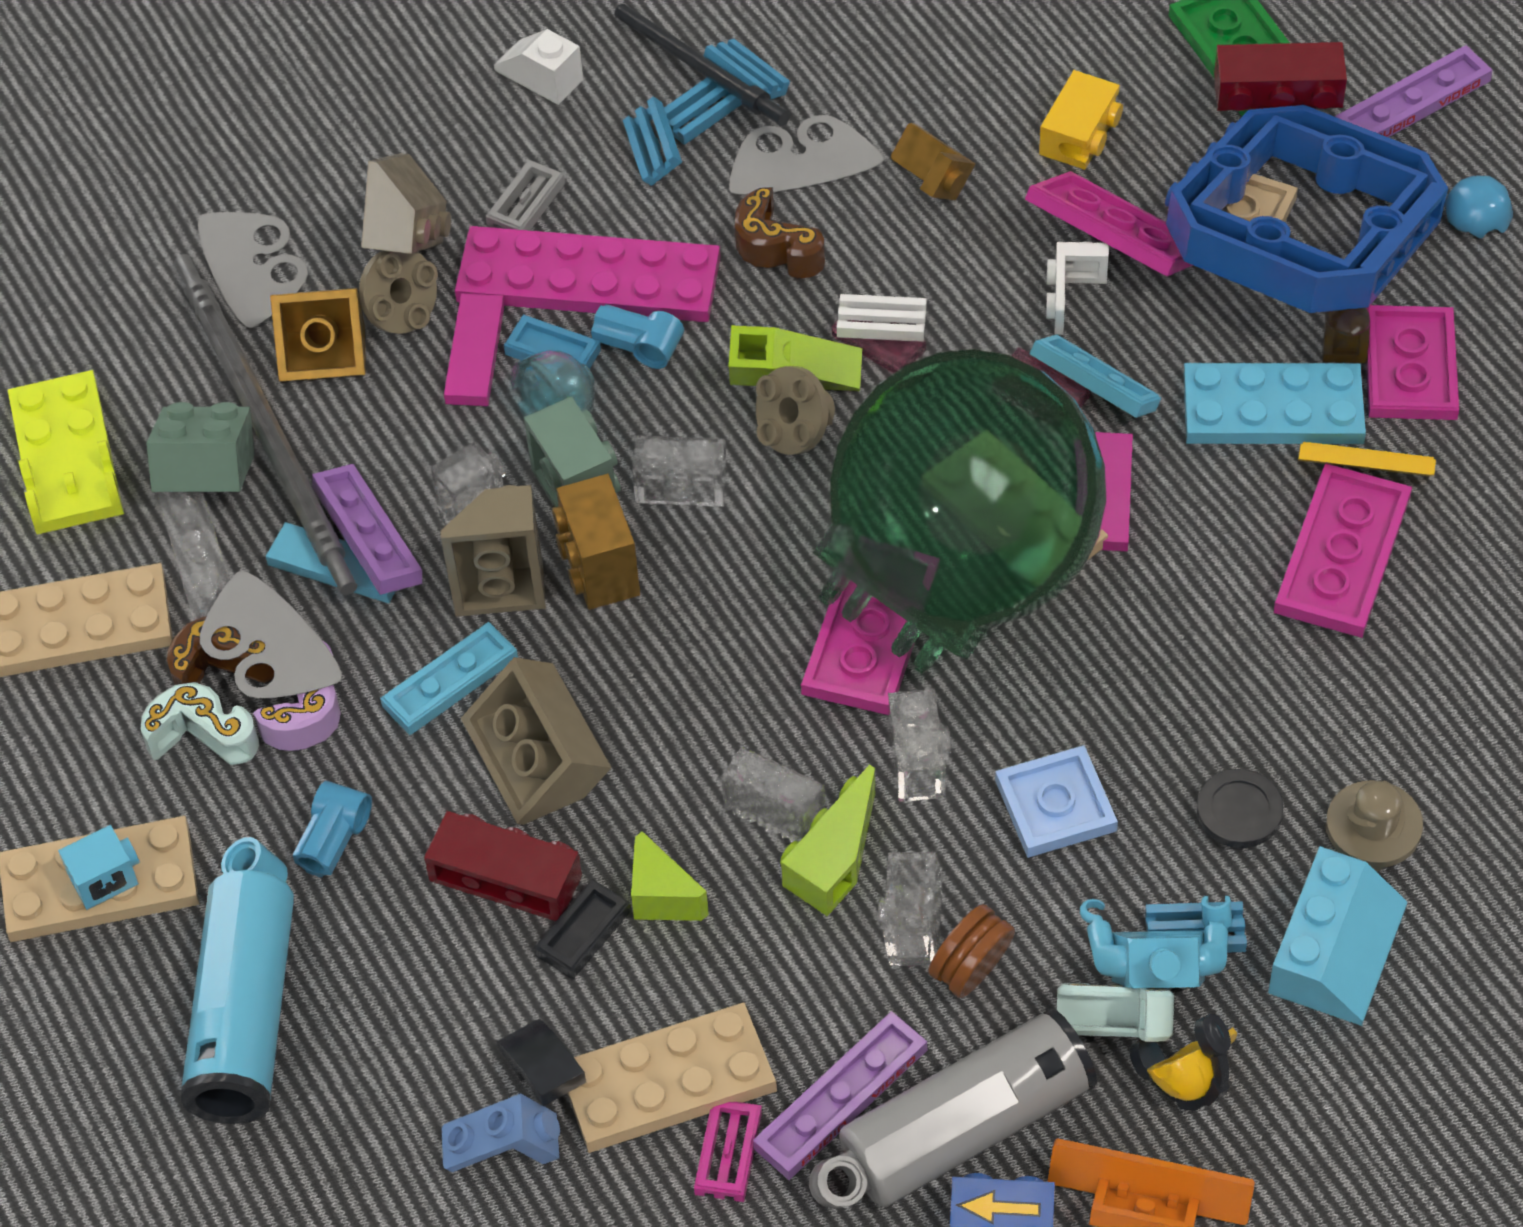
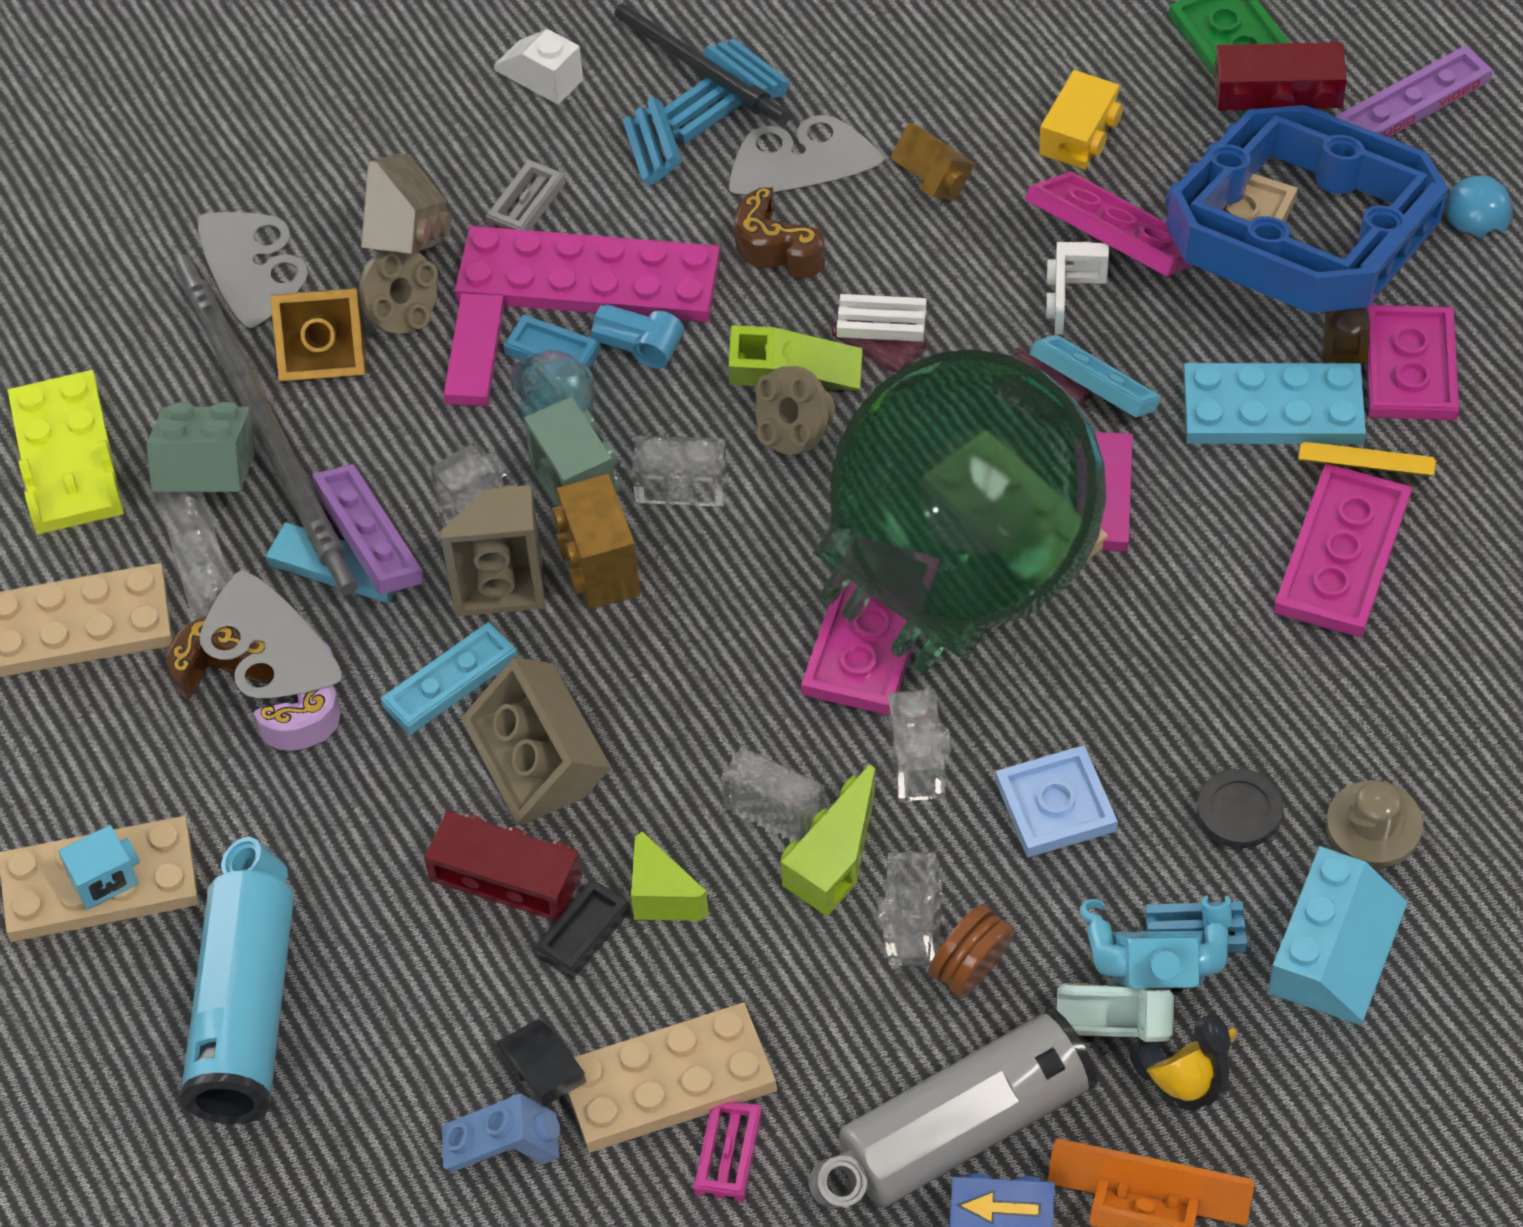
light aqua animal [141,682,259,765] -> none
dark azure piece [292,781,372,878] -> none
medium lavender plate [753,1011,927,1180] -> none

